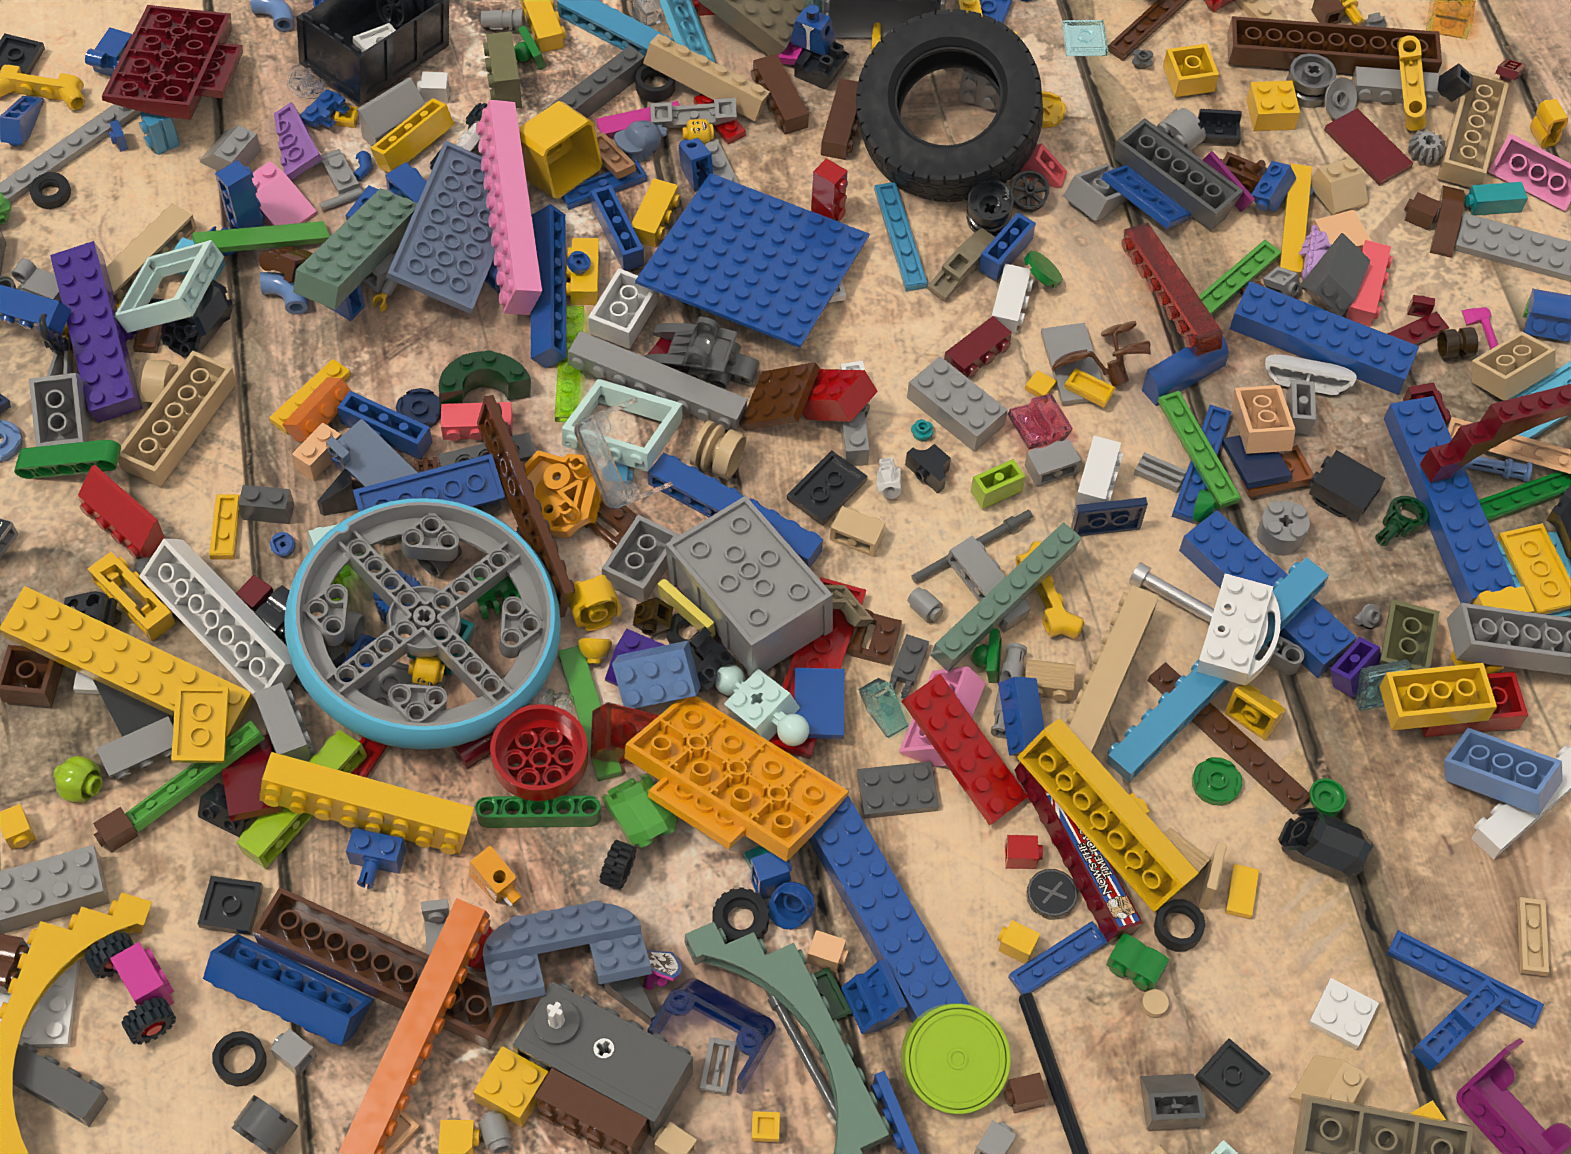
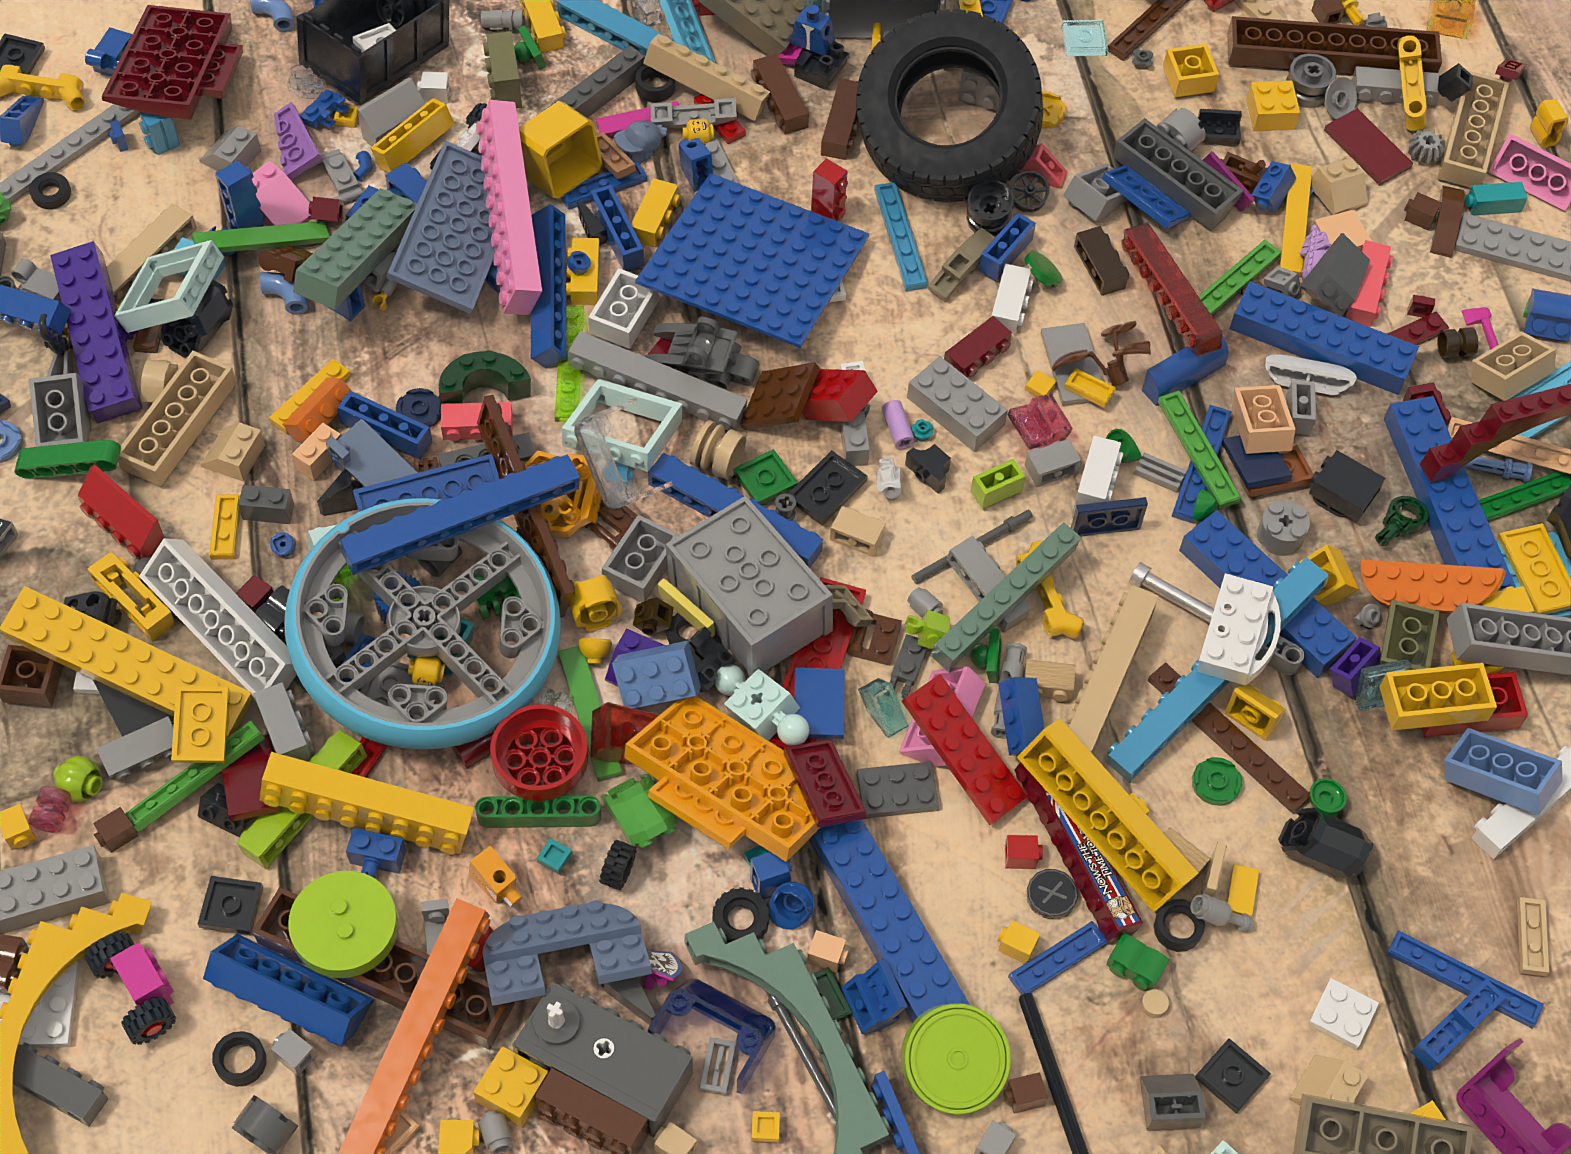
none -> clear pink wheel [28,786,72,833]
none -> tan slope [201,422,265,482]
none -> lime brick [288,871,398,978]
none -> dark red brick [309,196,344,223]
none -> blue brick [340,454,580,575]
none -> teal plate [536,838,572,874]
none -> black slope [577,201,607,247]
none -> green plate [734,449,798,505]
none -> dark grey bush [775,493,796,521]
none -> dark red tile [783,739,867,828]
none -> lavender piece [882,400,915,449]
none -> lime brick [905,609,950,650]
none -> dark brown brick [1074,226,1129,296]
none -> green piece [1106,429,1142,463]
none -> light grey piece [1190,894,1254,932]
none -> yellow slope [1289,544,1359,606]
none -> orange plate [1360,559,1506,614]

